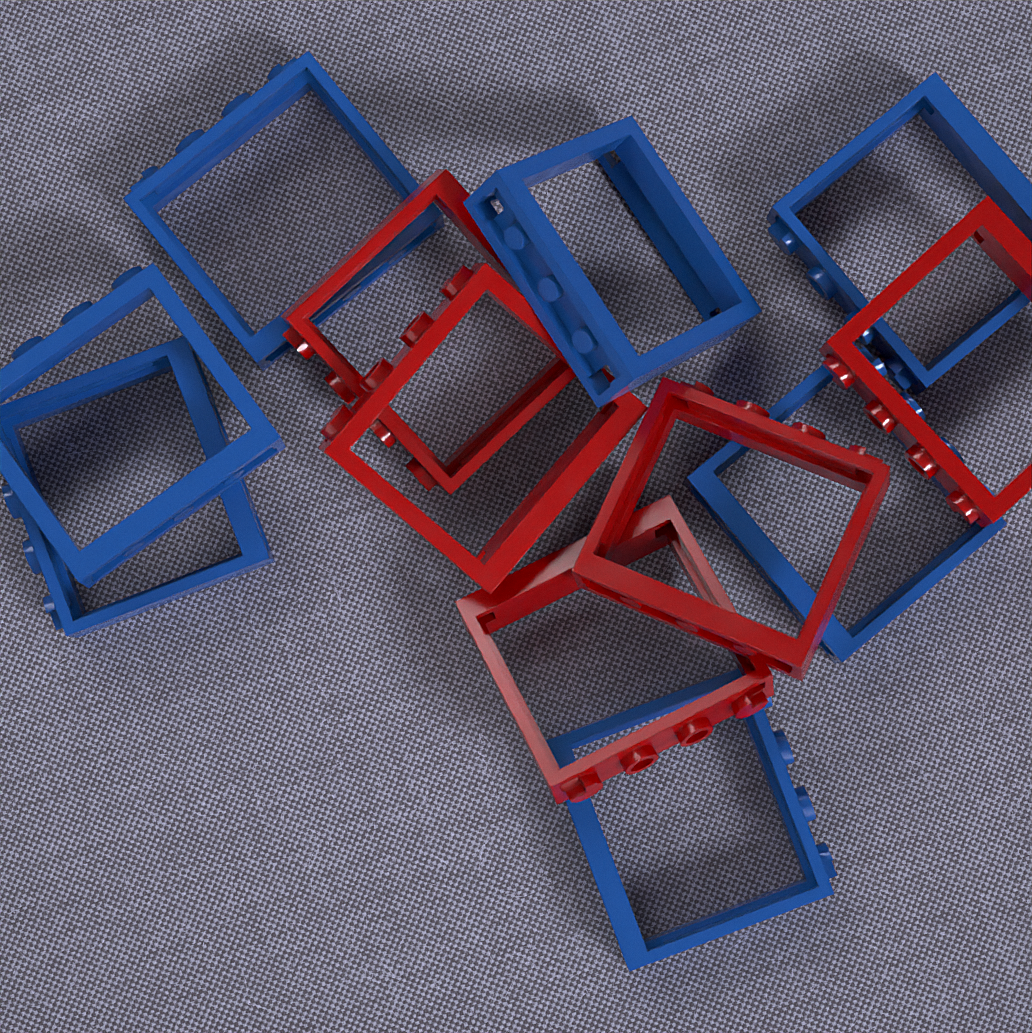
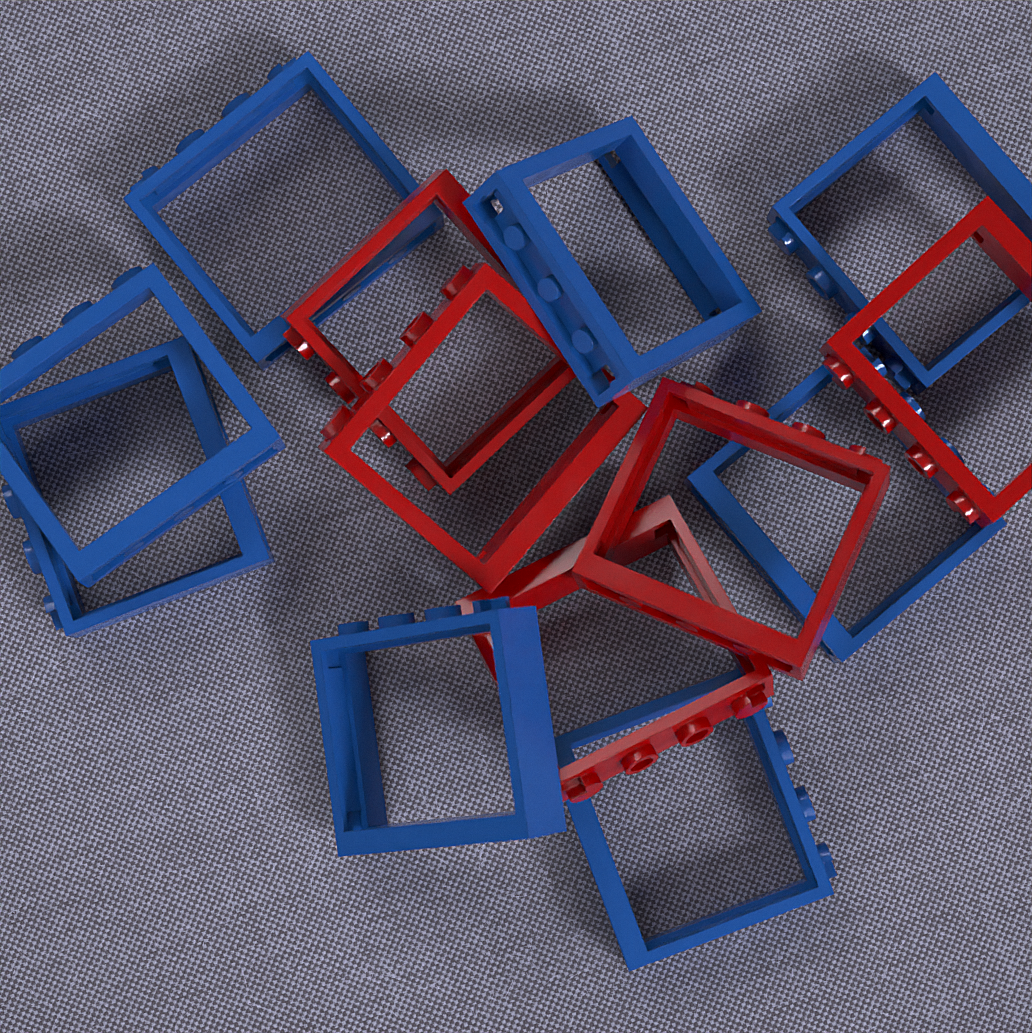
none -> blue window [310,596,567,857]

